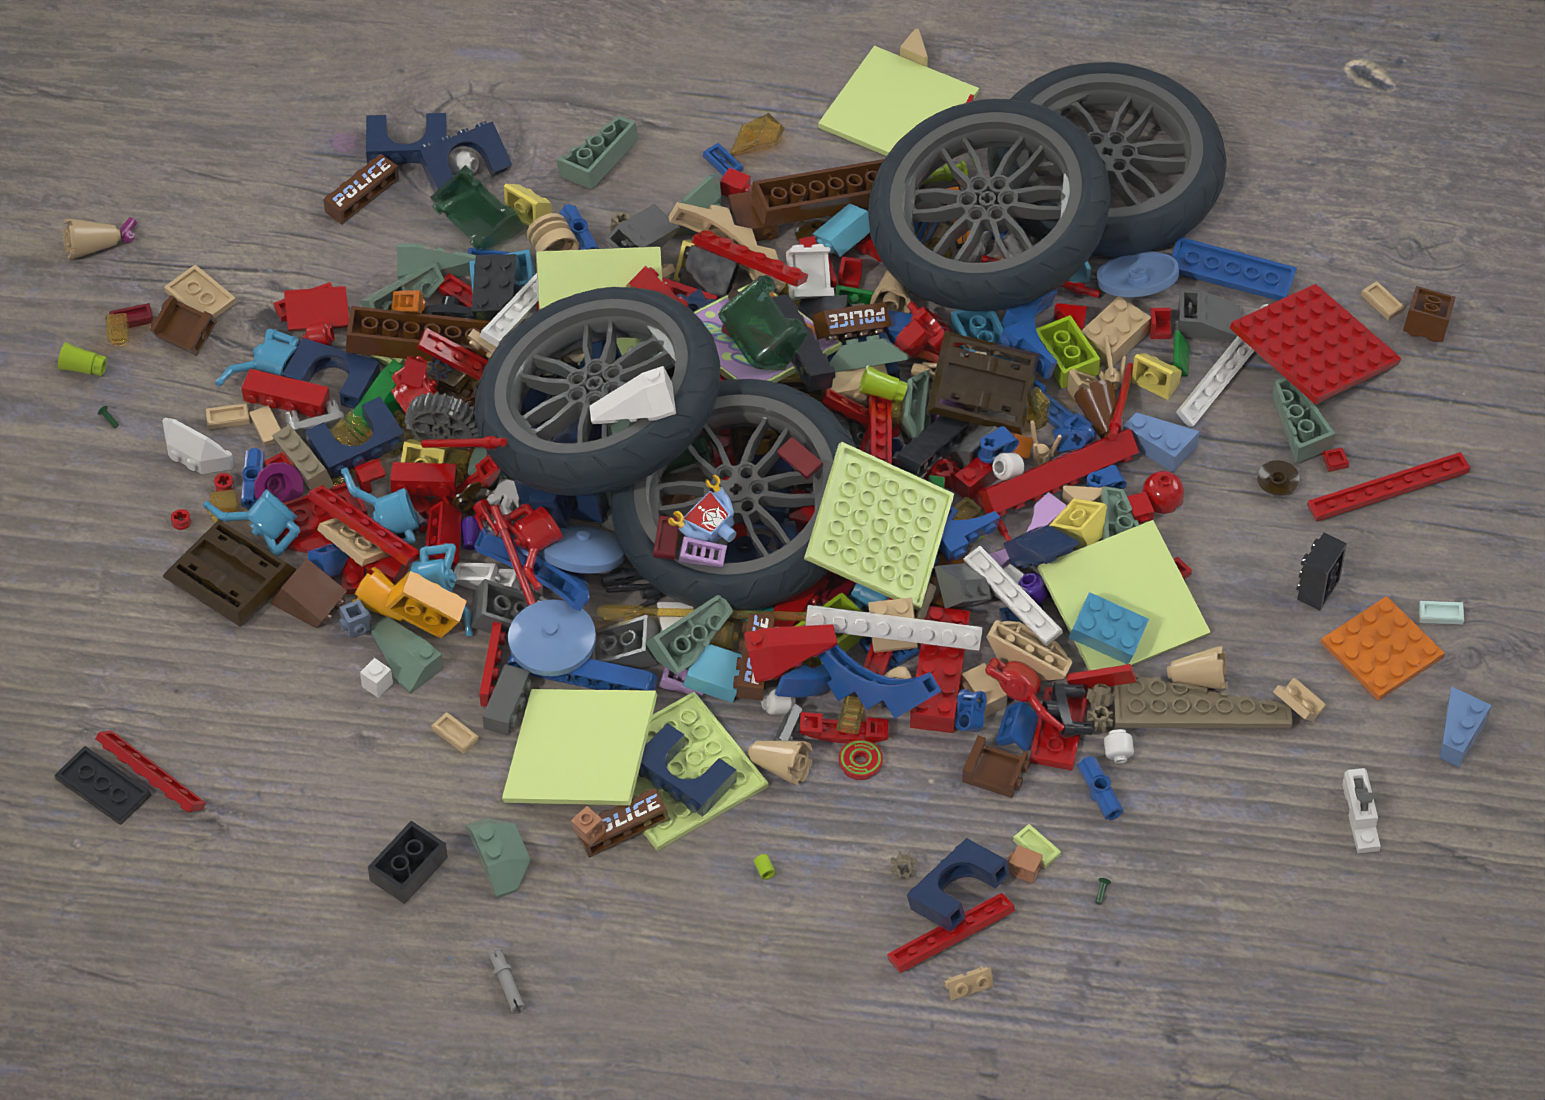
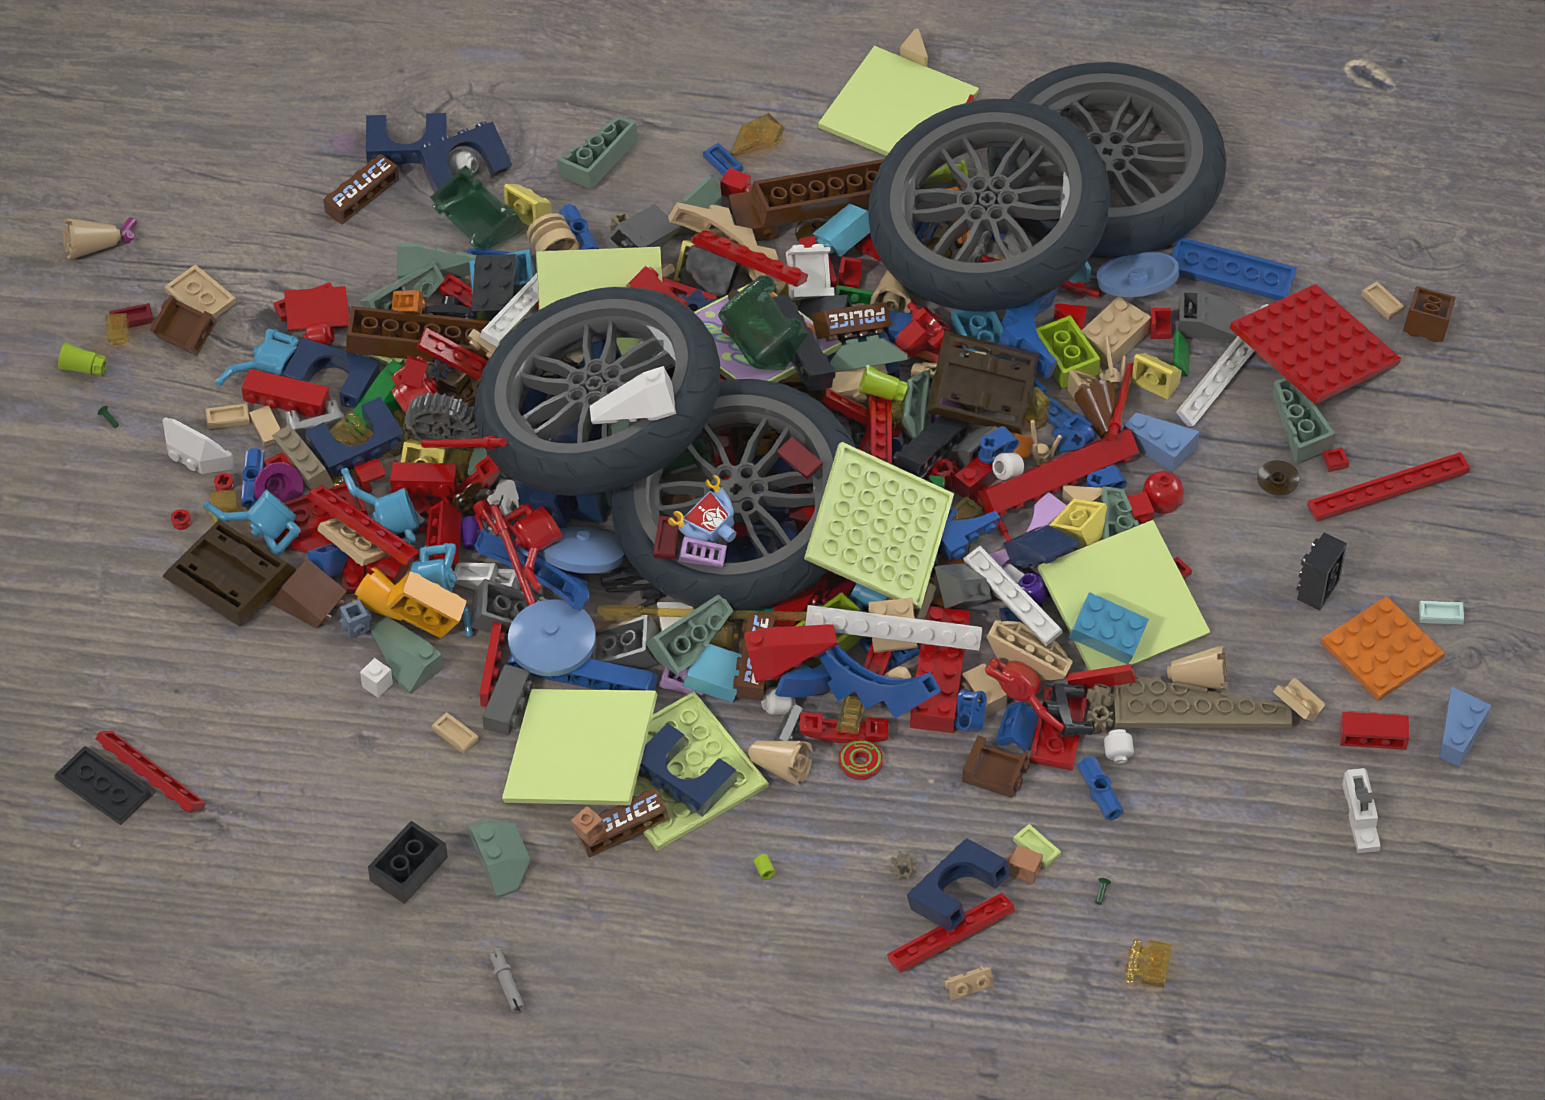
none -> clear yellow plate [1125,939,1172,988]
none -> red brick [1340,711,1409,750]

